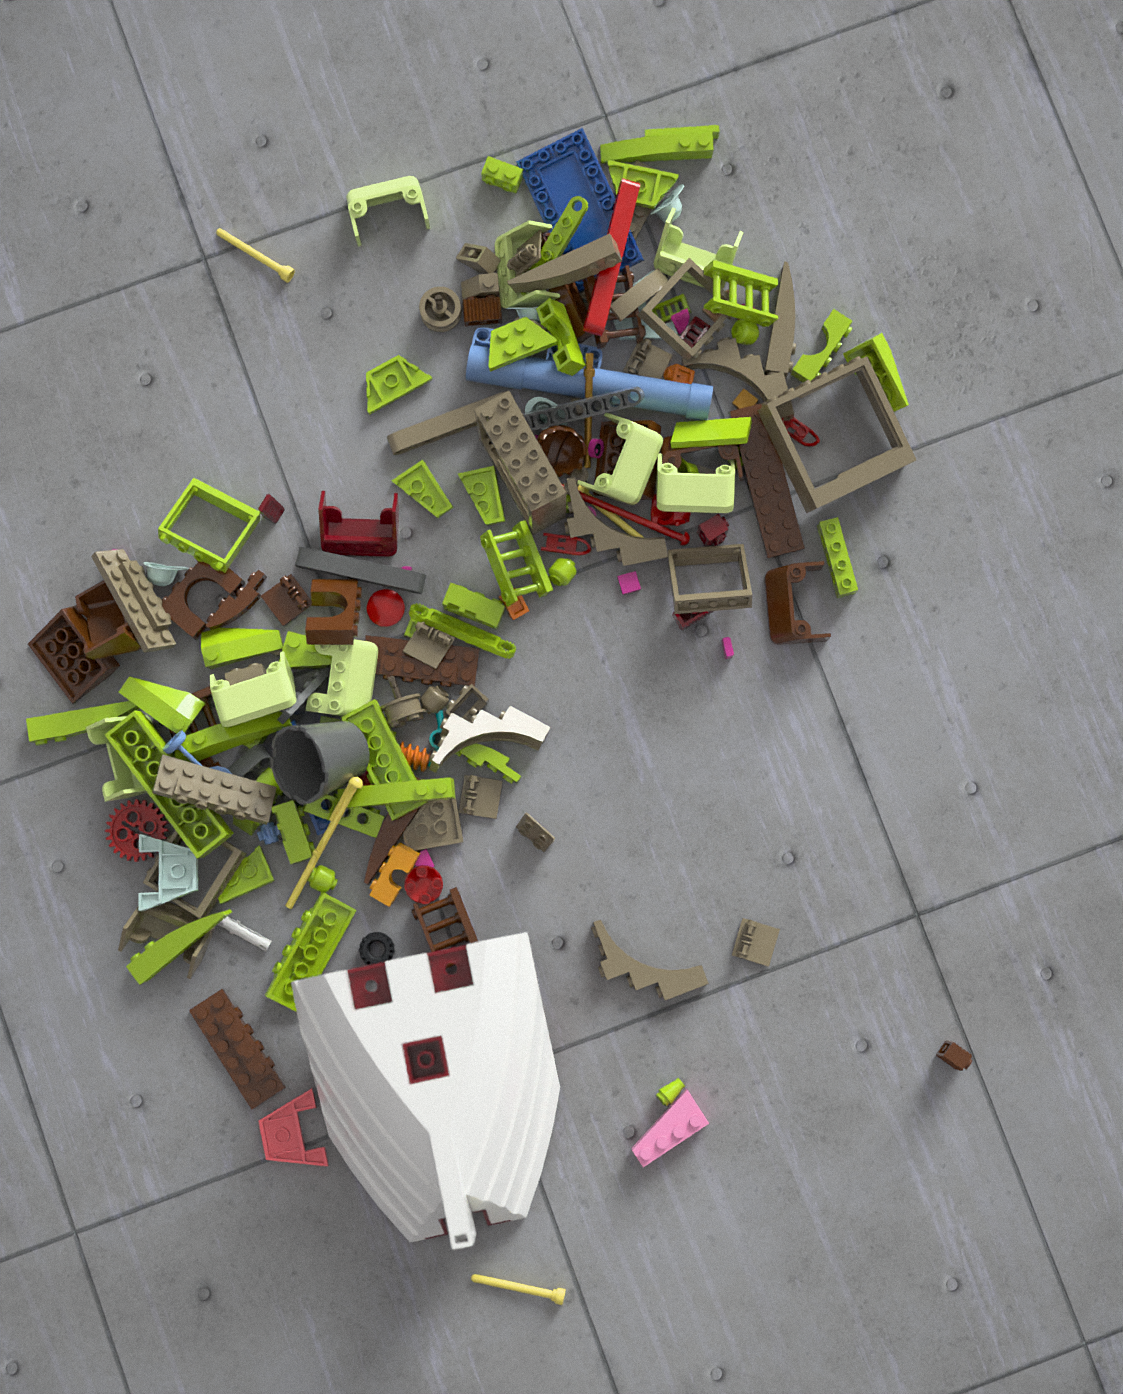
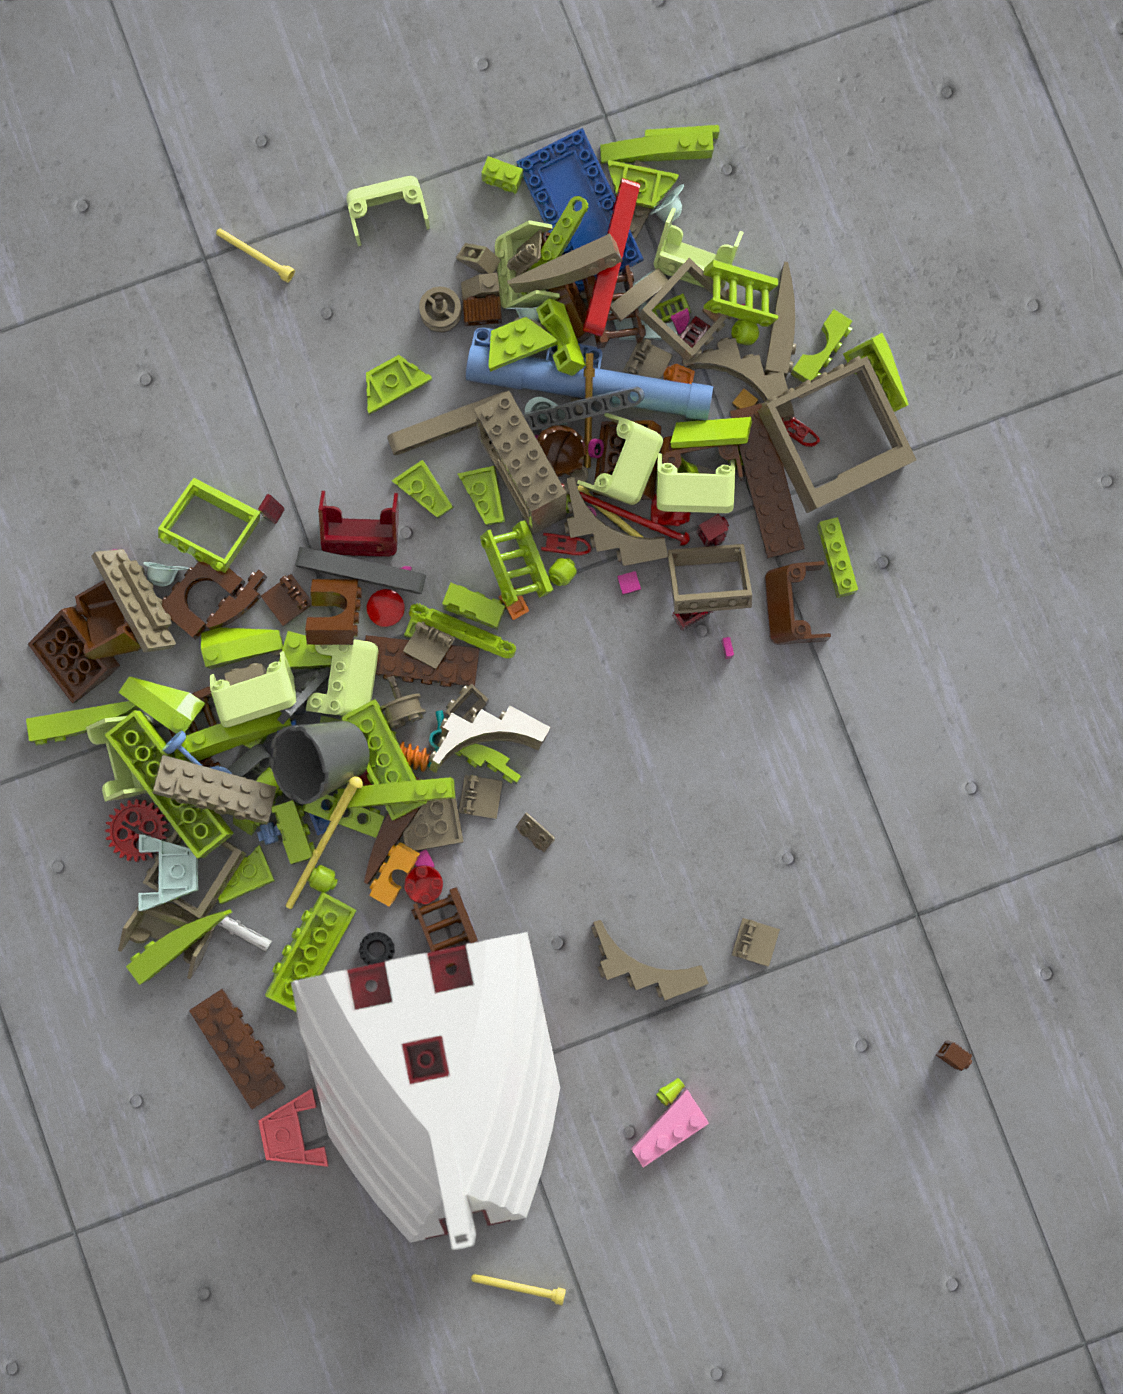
dark tan head [420,685,449,714] -> none

